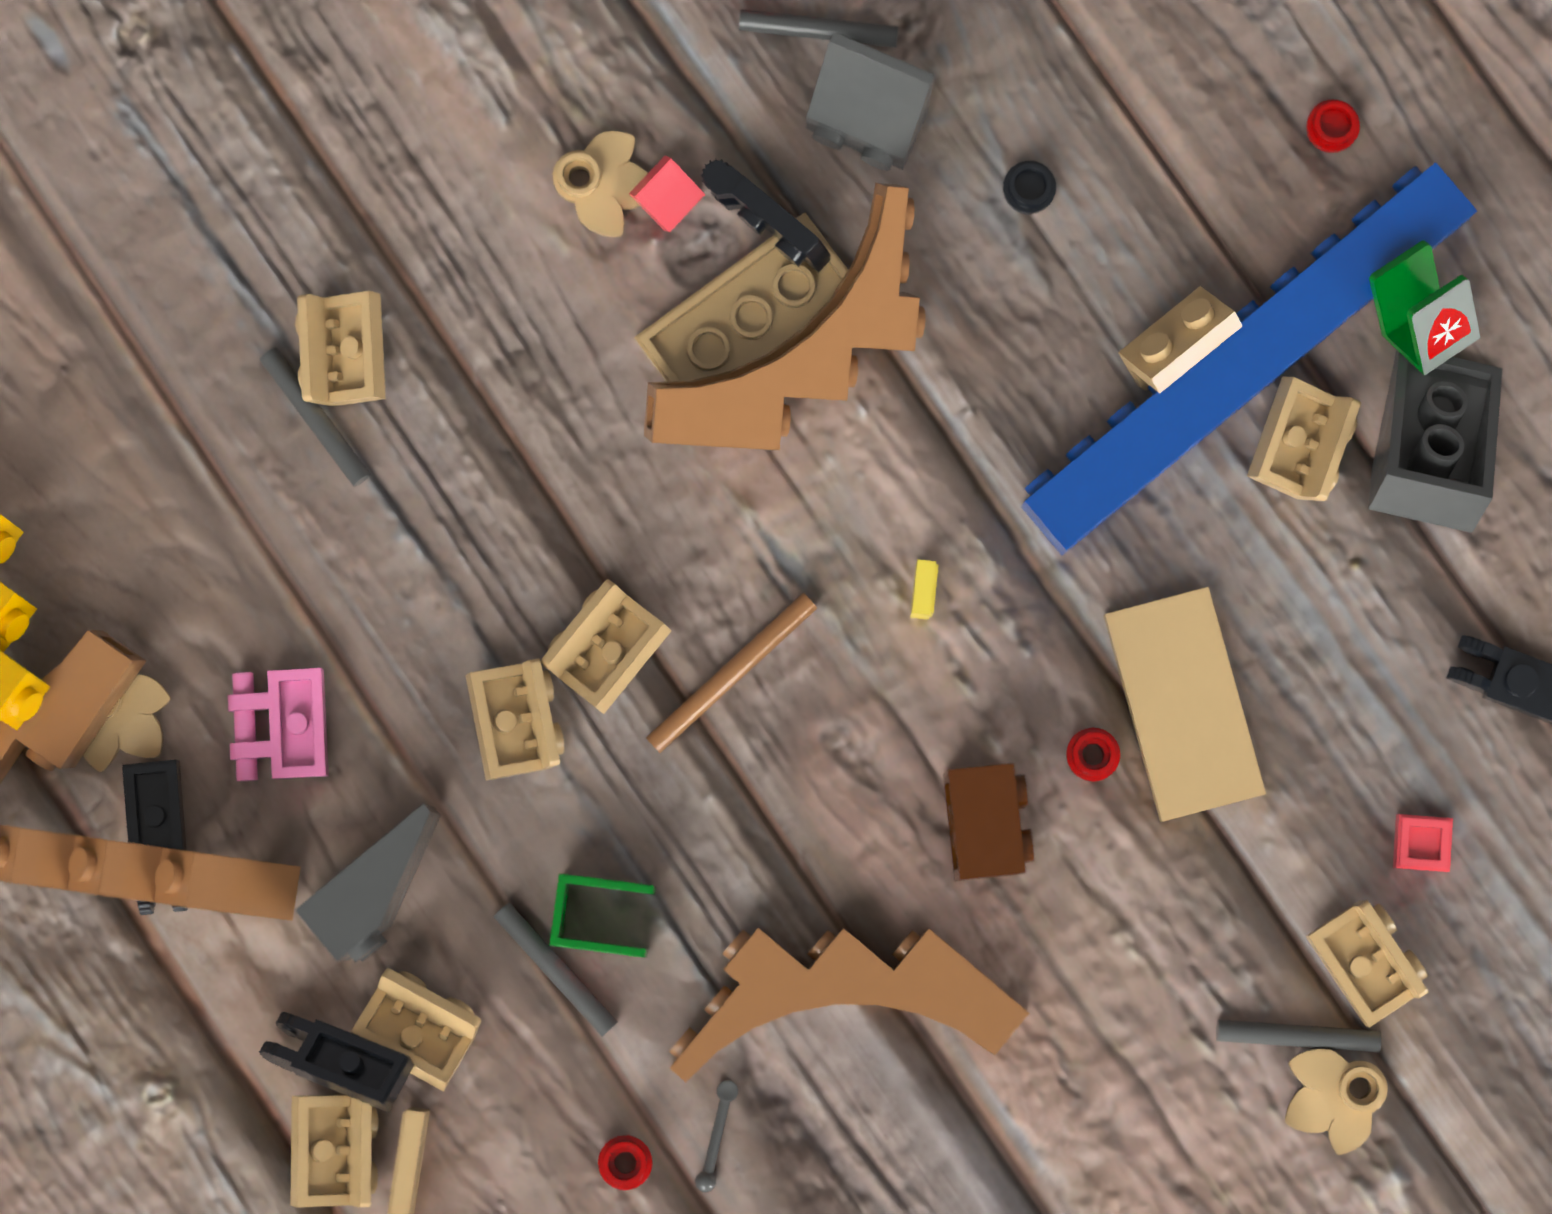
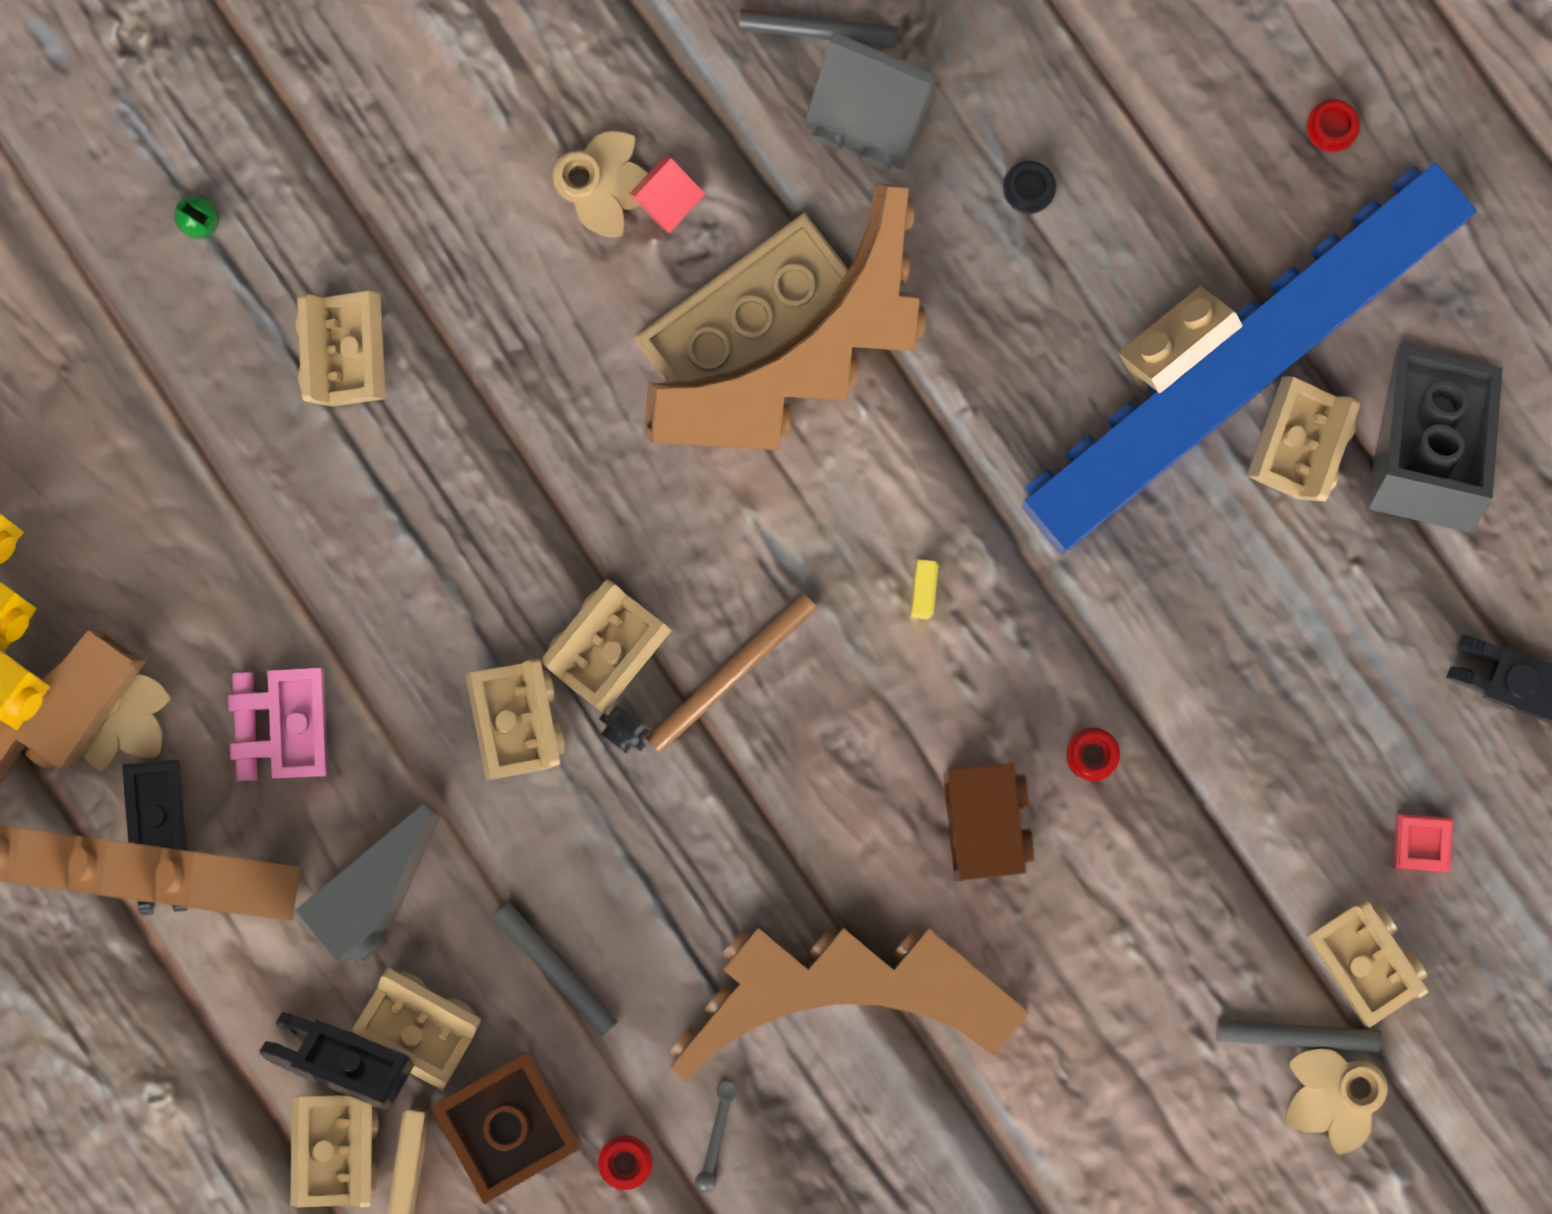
dark grey bar [259,347,371,487] -> none
green piece [549,873,656,958] -> none
black hinge [701,159,831,273] -> none
tan tile [1103,587,1266,822] -> none
piece [1369,240,1481,376] -> none
none -> green hinge [174,194,219,239]
none -> reddish brown brick [430,1050,584,1204]
none -> black plate [598,705,650,754]

